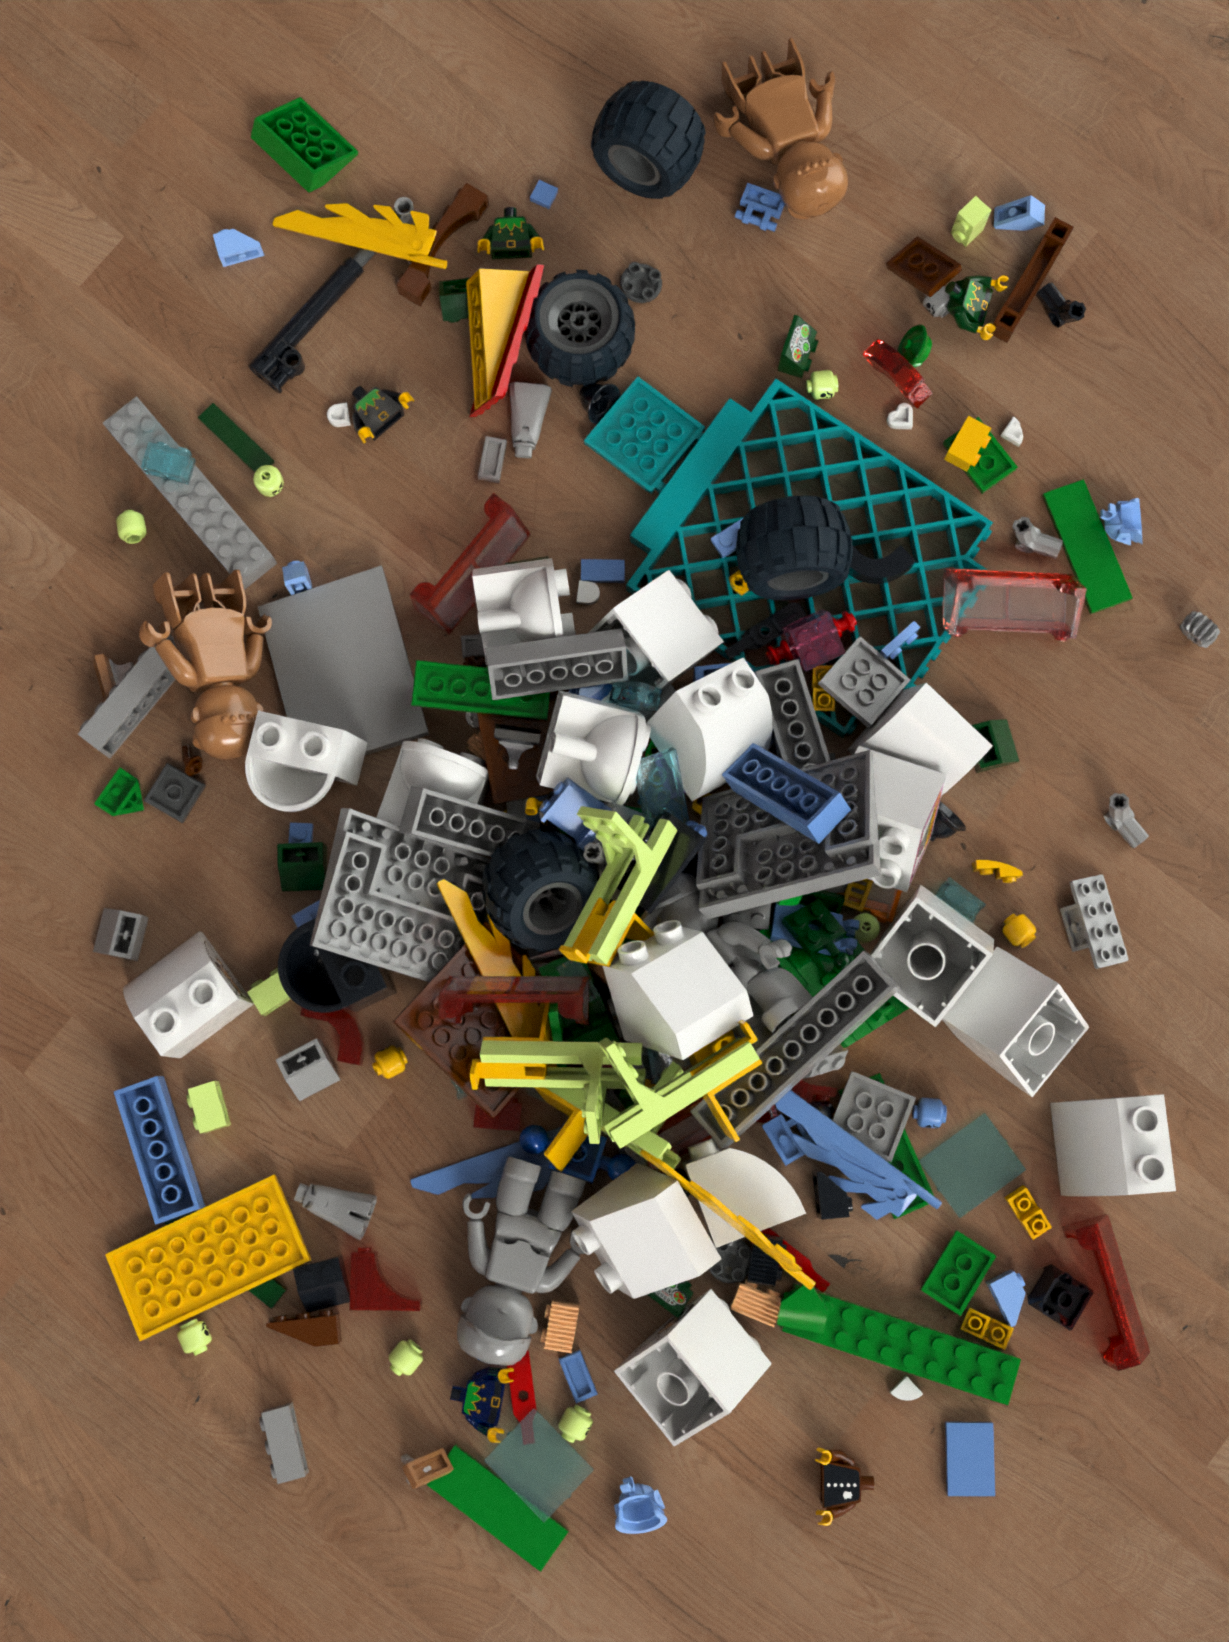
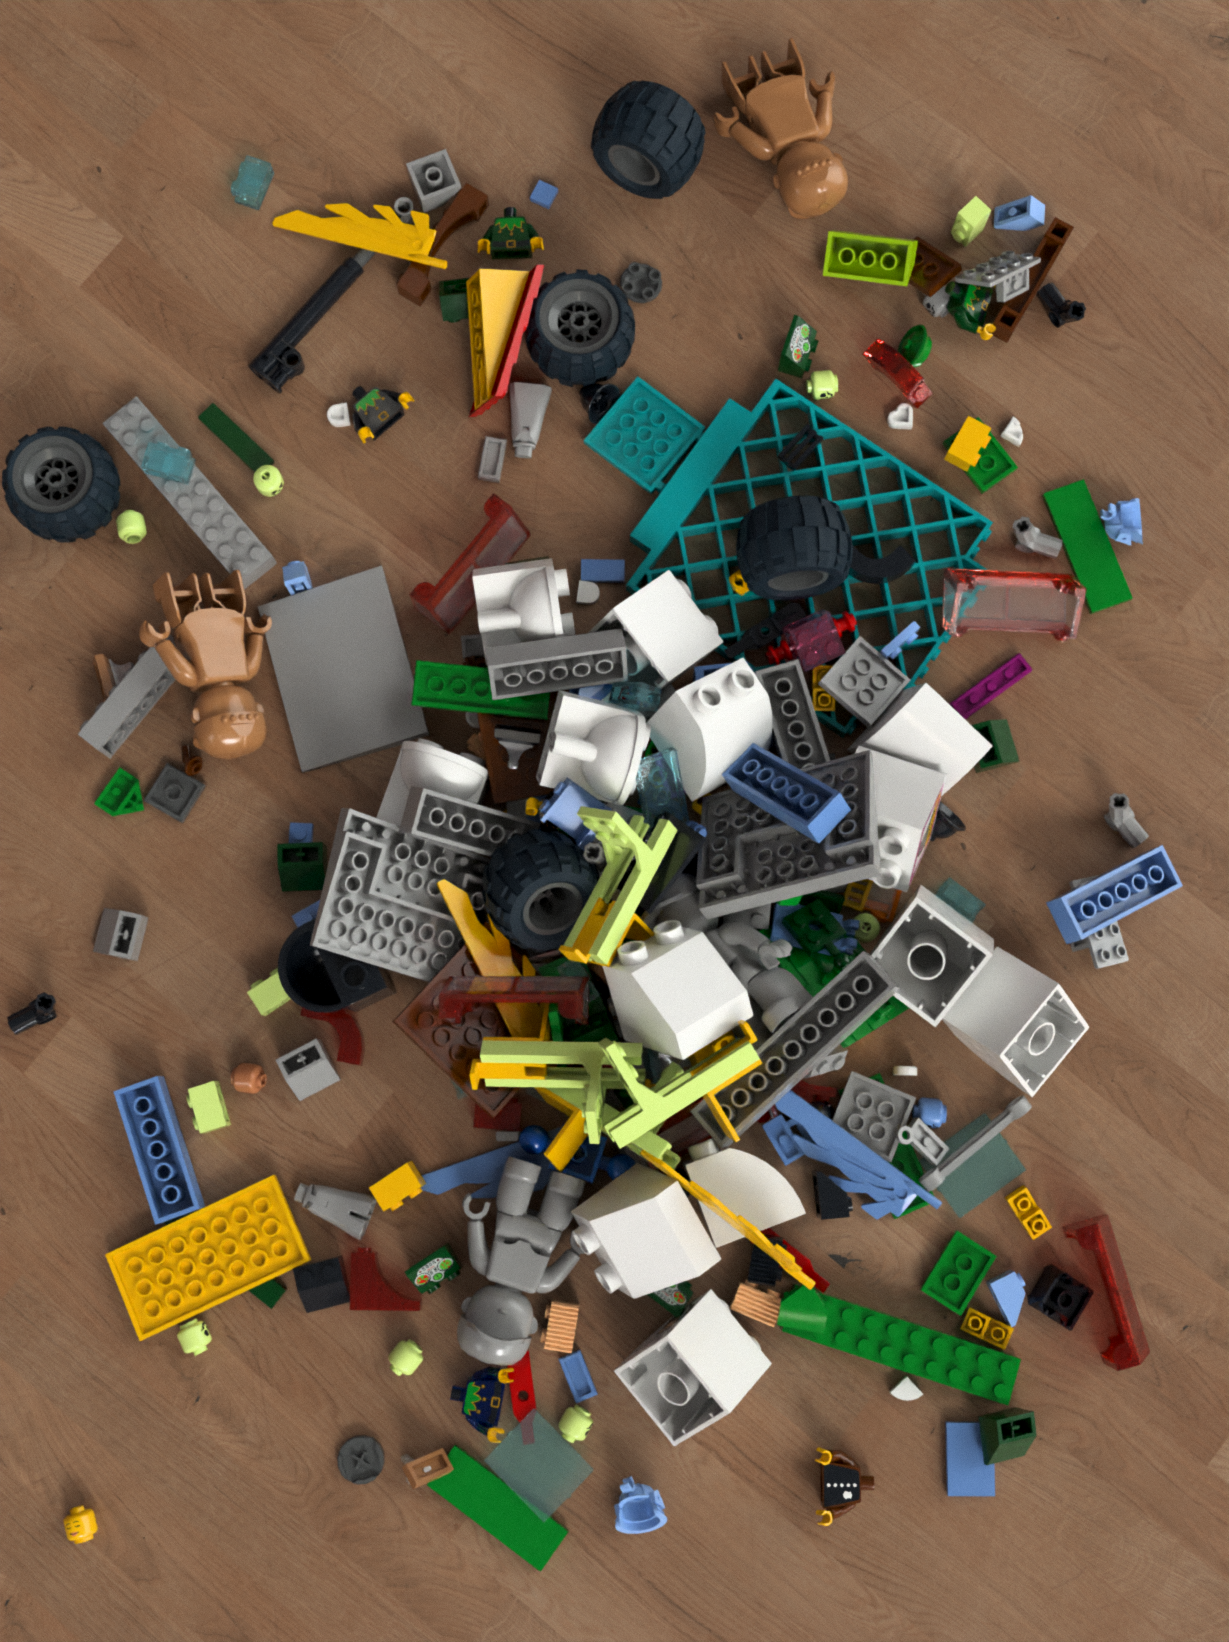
white brick [123,931,254,1058] -> none
light blue slope [213,229,265,267] -> none
white piece [245,711,368,812] -> none
green slope [250,97,358,193] -> none
light grey brick [259,1402,309,1484] -> none
reddish brown slope [266,1310,342,1347] -> none
yellow head [372,1045,408,1079] -> none
dark grey dish [709,1239,752,1283] -> none
light blue plate [711,518,743,558] -> none
medium blue plate [735,183,785,232] -> none
yellow slope [972,860,1023,883] -> none
yellow head [1002,914,1036,948] -> none
white brick [1050,1095,1176,1196] -> none
light grey gear [1180,611,1220,648] -> none
none -> wheel [2,426,121,543]
none -> black piece [7,992,57,1035]
none -> yellow head [63,1505,98,1544]
none -> clear light blue brick [231,155,274,211]
none -> nougat head [231,1063,267,1094]
none -> dark grey tile [337,1435,385,1485]
none -> yellow brick [369,1161,426,1212]
none -> slope [404,1243,463,1294]
none -> light grey slope [406,149,462,213]
none -> light grey tile [496,1131,522,1141]
none -> black tile [778,424,823,472]
none -> lime slope [823,230,918,286]
none -> white tile [893,1066,917,1076]
none -> light grey hinge [896,1117,949,1166]
none -> light grey piece [918,1095,1032,1192]
none -> magenta tile [949,653,1033,720]
none -> light grey bracket [955,251,1041,302]
none -> dark green slope [978,1407,1037,1465]
none -> medium blue brick [1046,845,1183,944]

